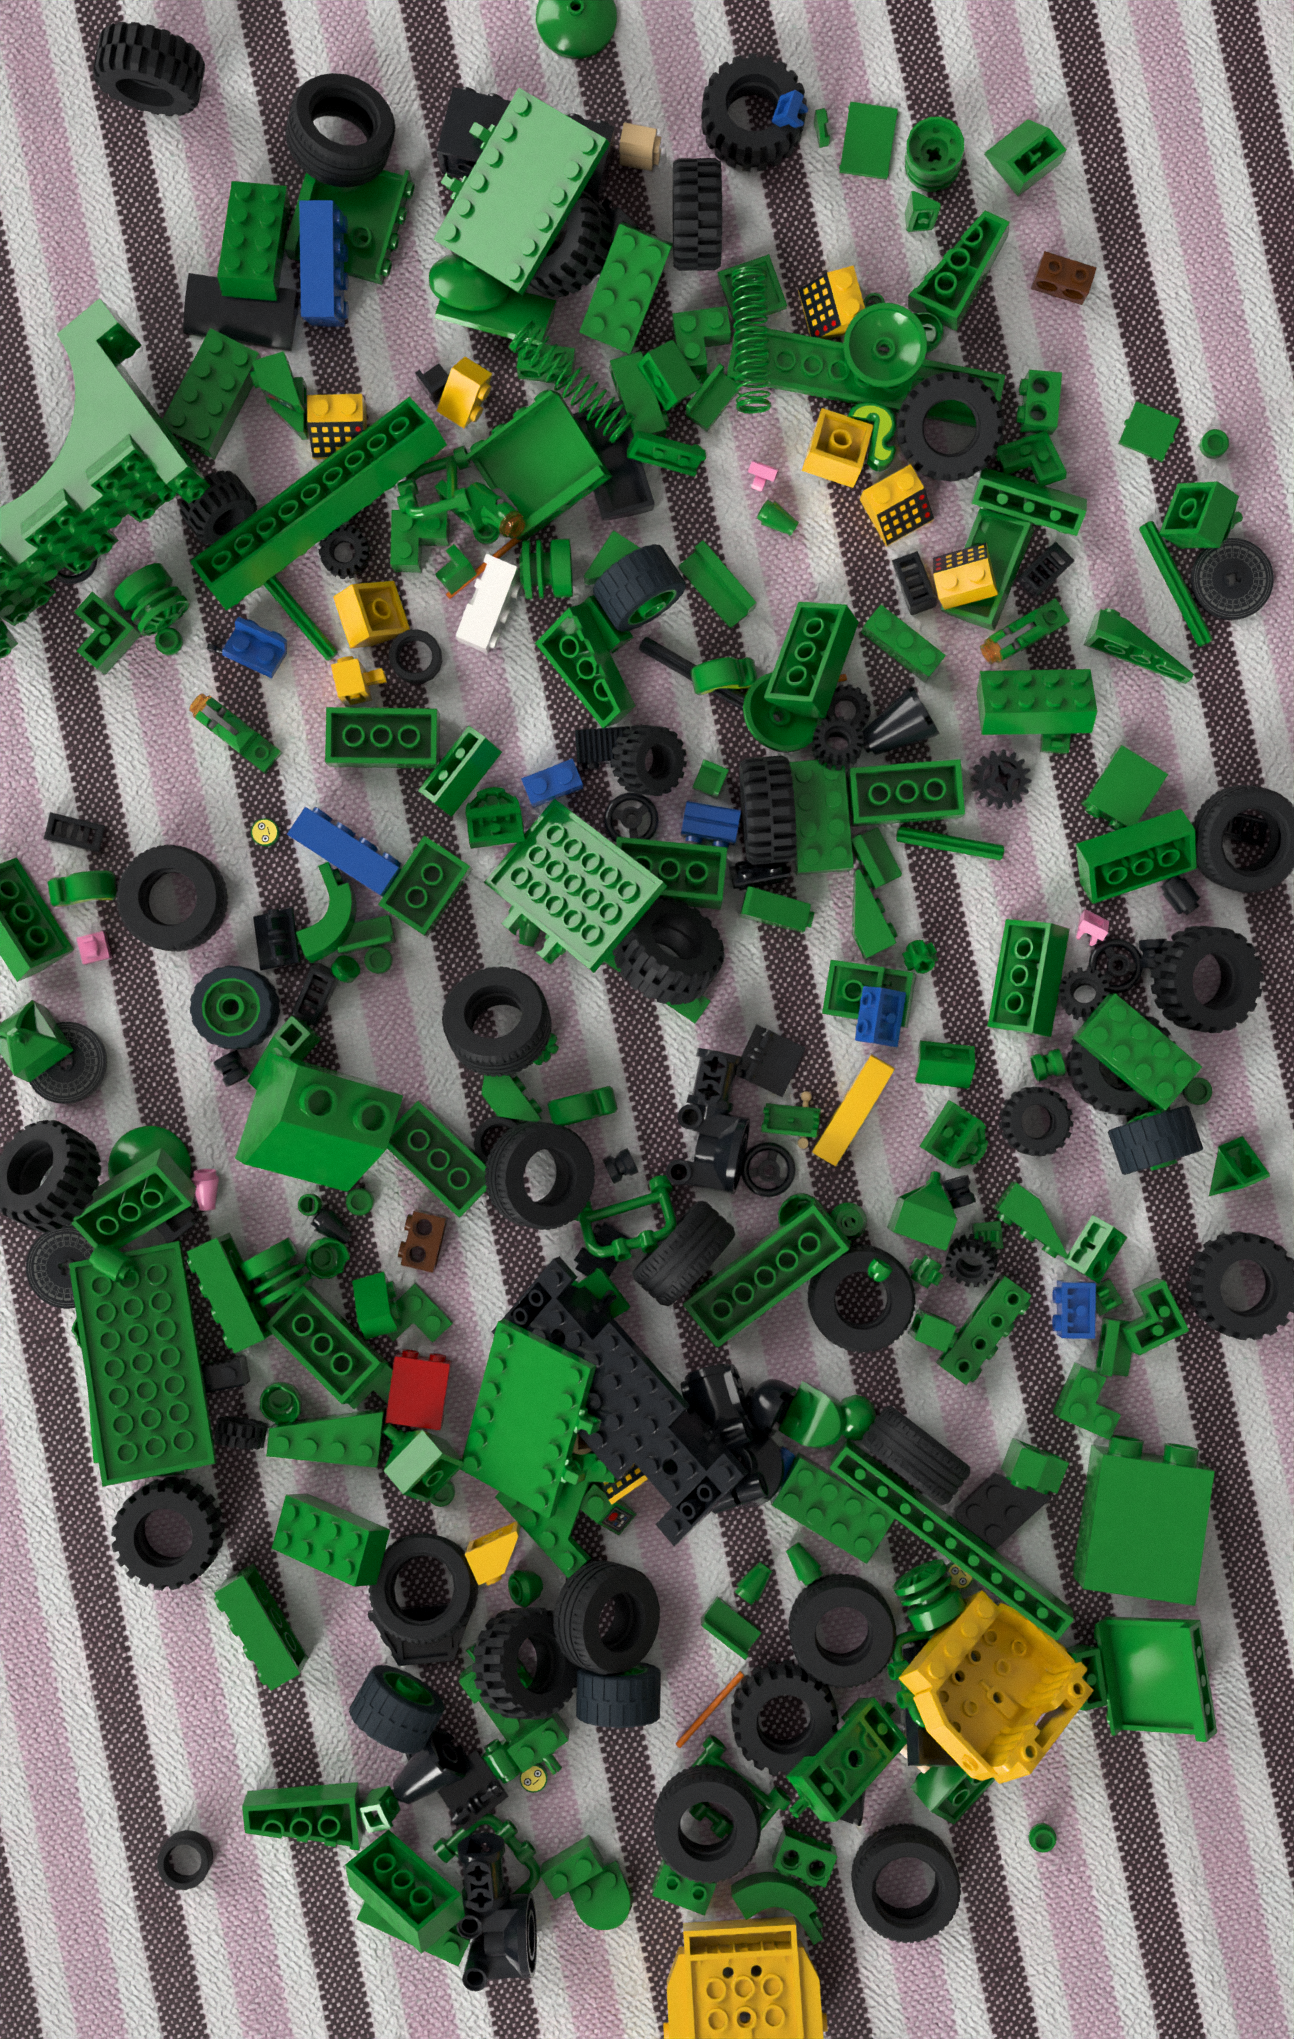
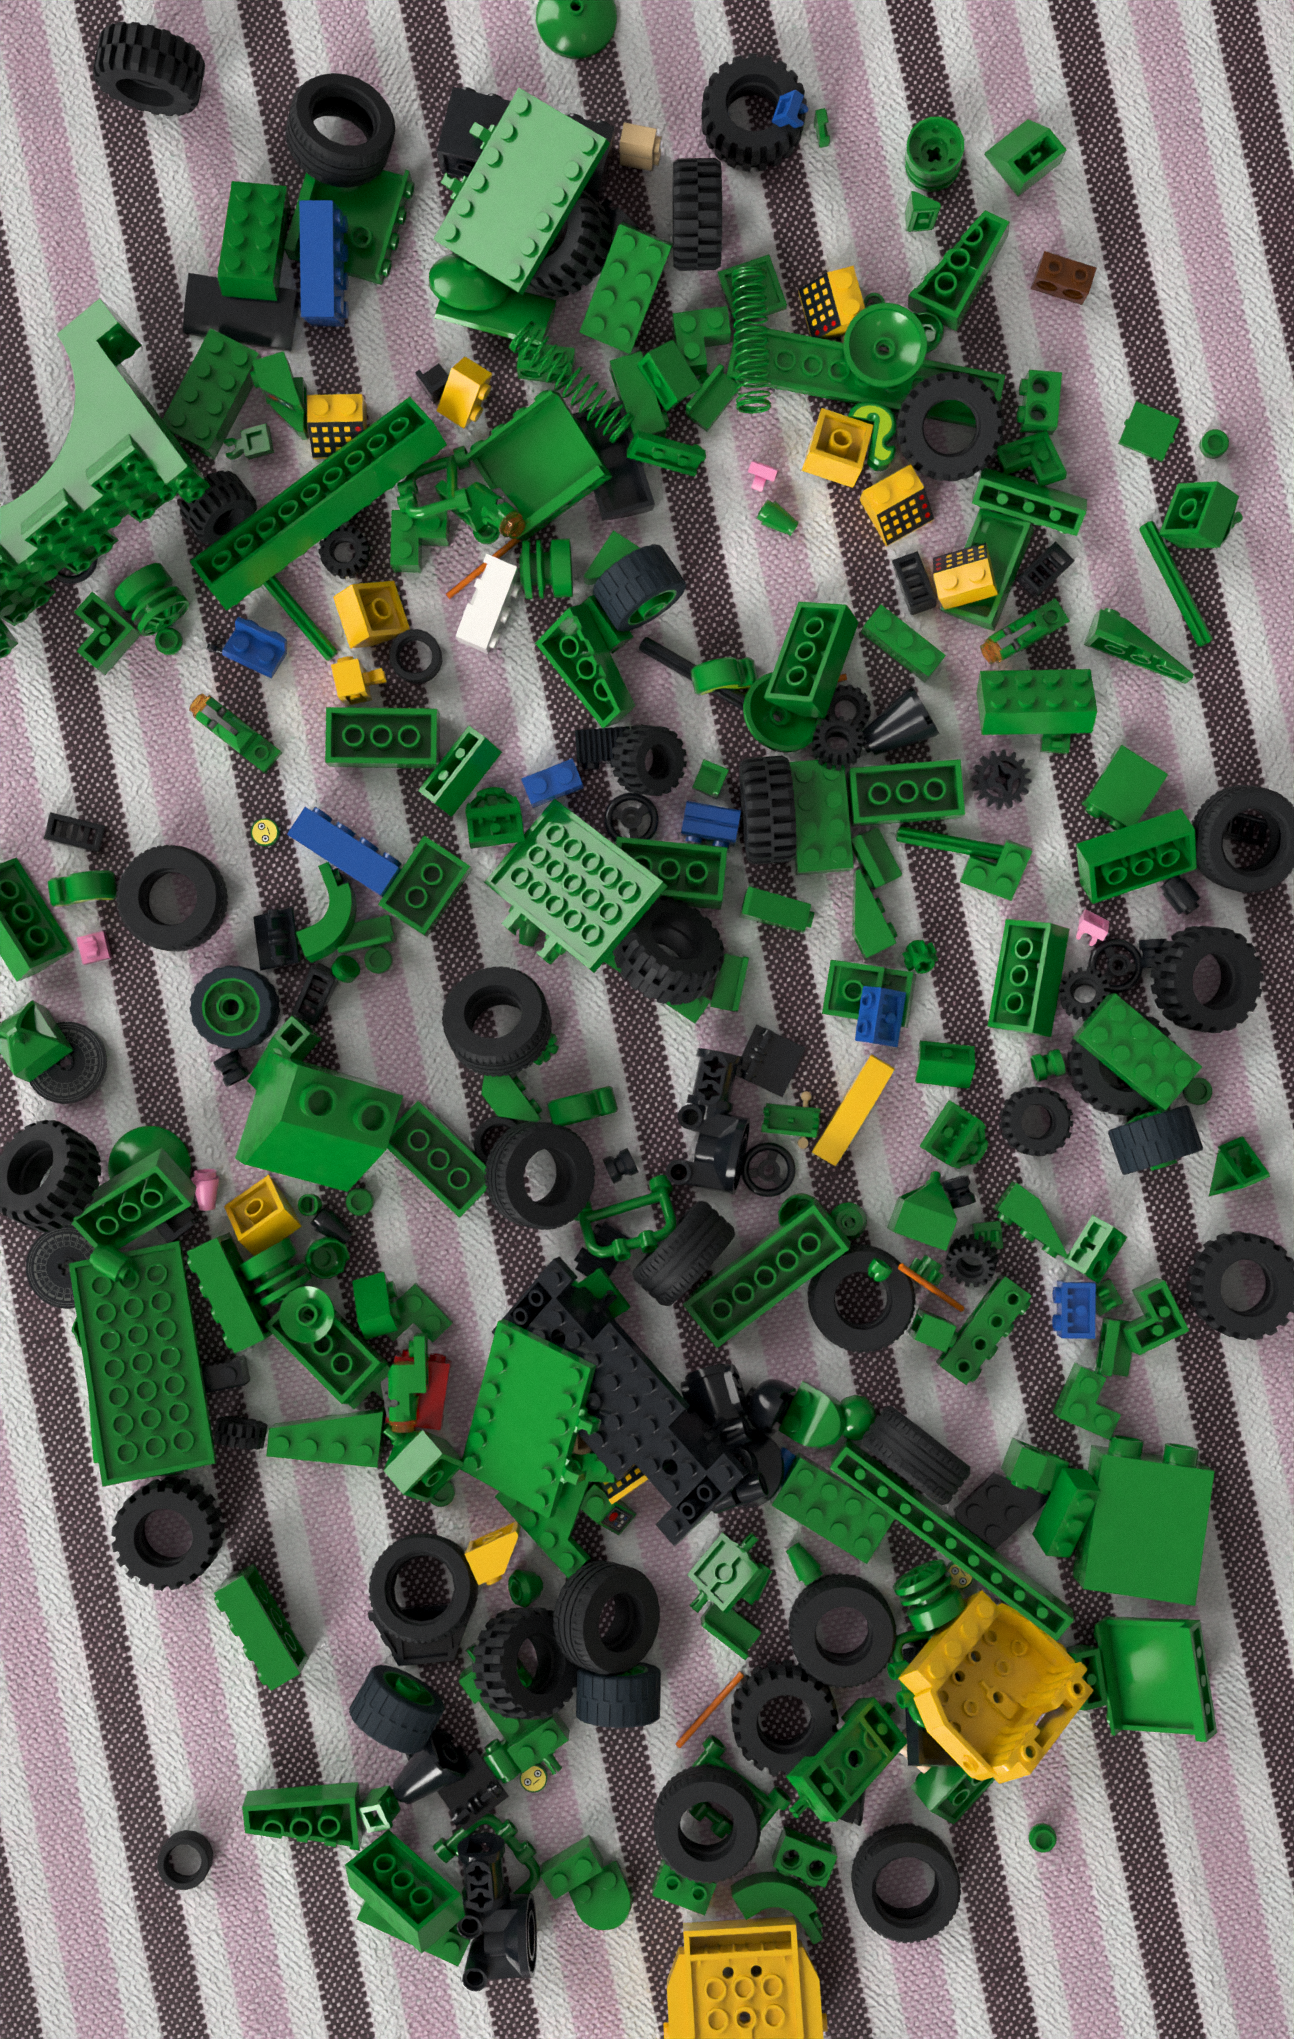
green hair [260,1382,302,1425] -> none
green brick [272,1493,390,1587] -> none
reddish brown brick [398,1209,448,1273] -> none
green panel [435,544,477,595] -> none
green panel [679,540,757,628] -> none
black hinge [729,860,790,891] -> none
green piece [839,101,898,180] -> none
black piece [1190,538,1274,621] -> none
none -> green plate [223,423,274,460]
none -> yellow slope [224,1175,302,1256]
none -> green dish [279,1286,335,1343]
none -> green plate [381,1333,429,1433]
none -> plate [687,1532,763,1613]
none -> green panel [710,954,749,1012]
none -> orange axle [898,1263,965,1312]
none -> green plate [960,839,1032,901]
none -> green brick [1032,1468,1101,1558]

